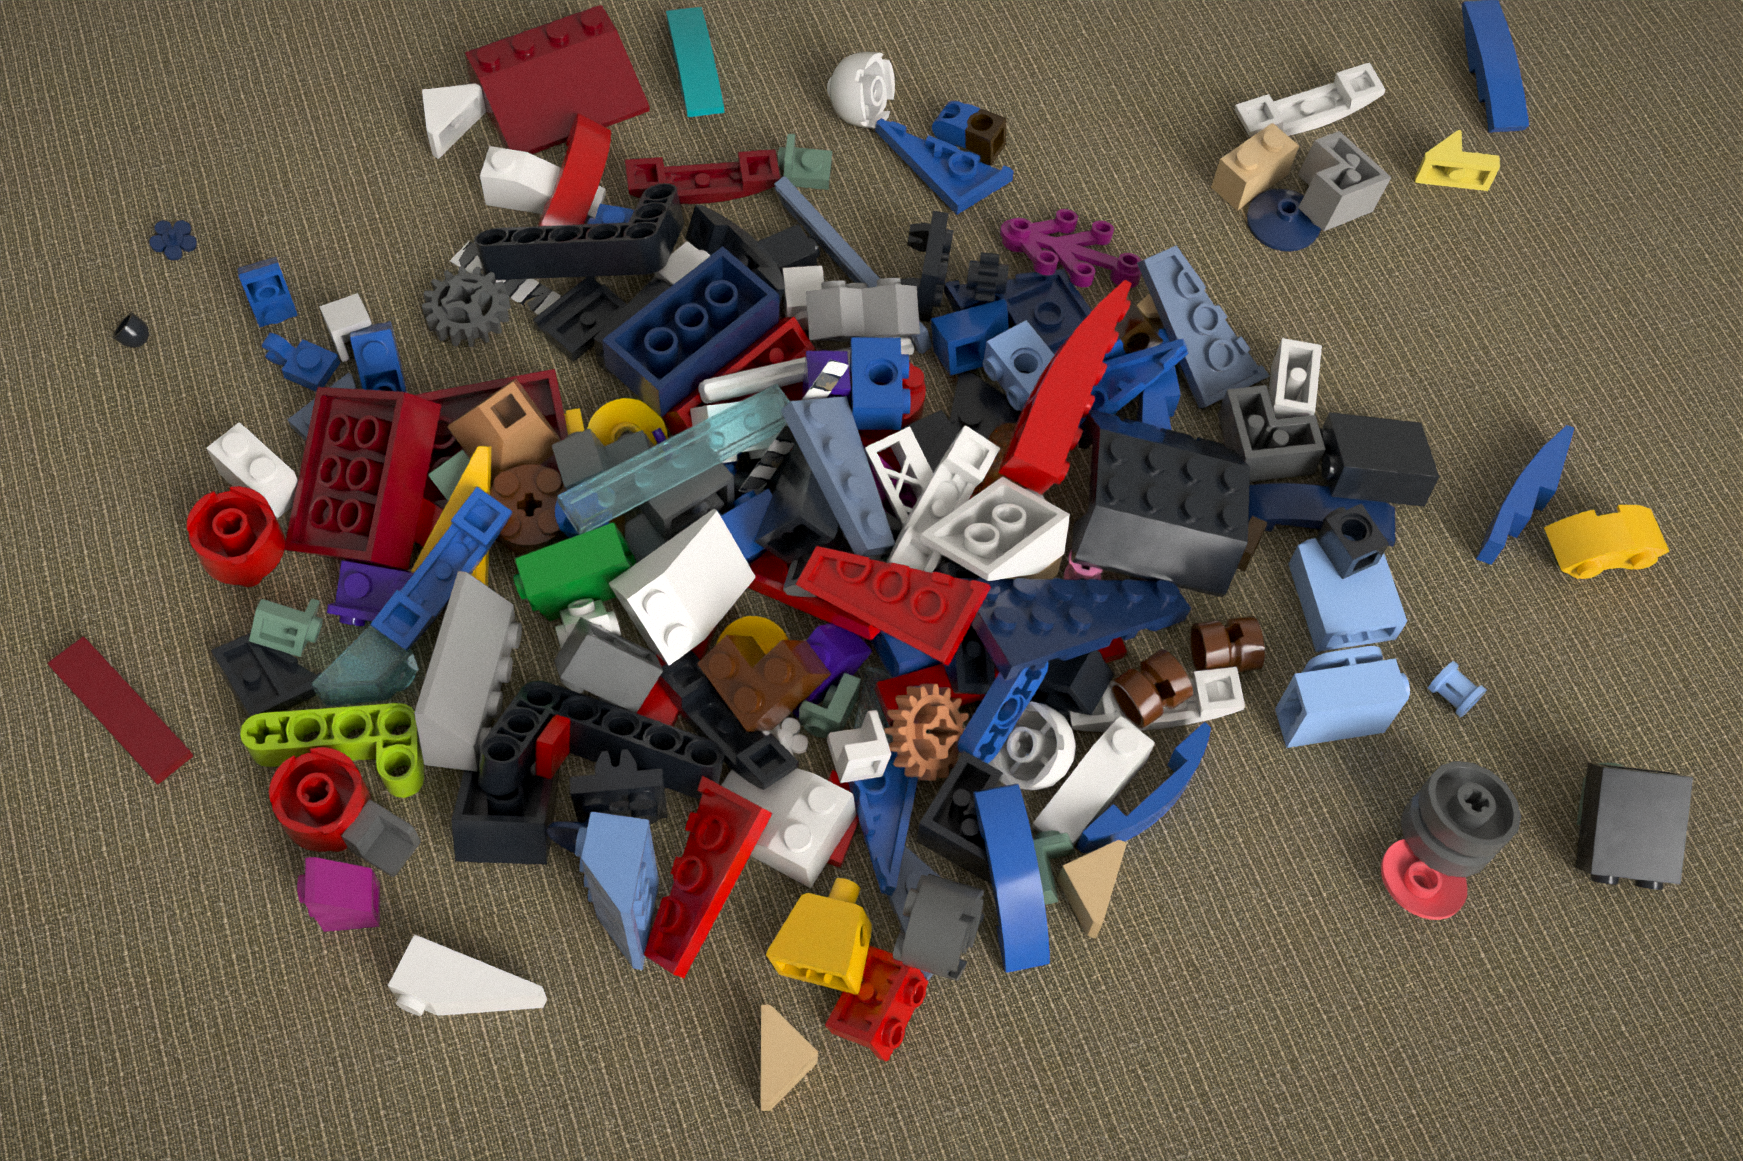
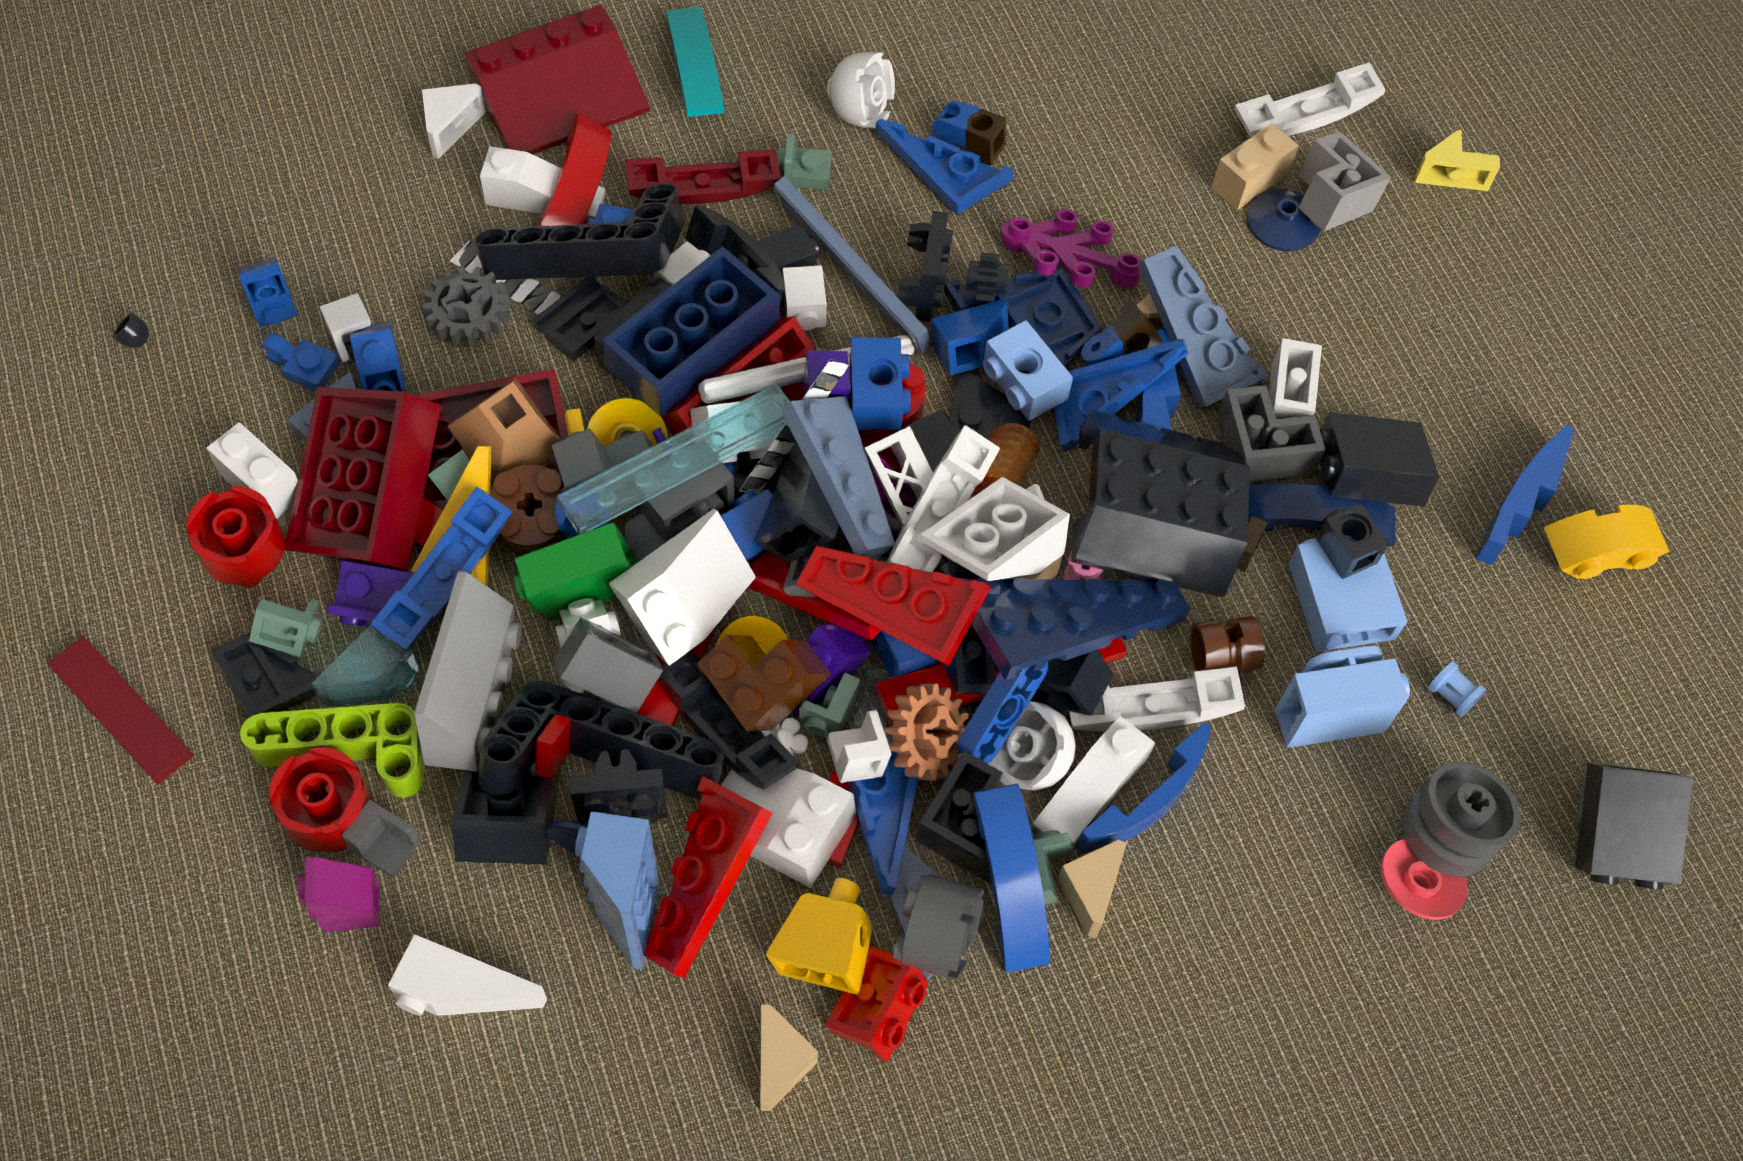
dark blue plant [149,220,197,260] -> none
light grey brick [806,278,920,342] -> none
red slope [998,280,1132,495] -> none
reddish brown wheel [1110,649,1193,729] -> none
blue slope [1461,0,1529,133] -> none

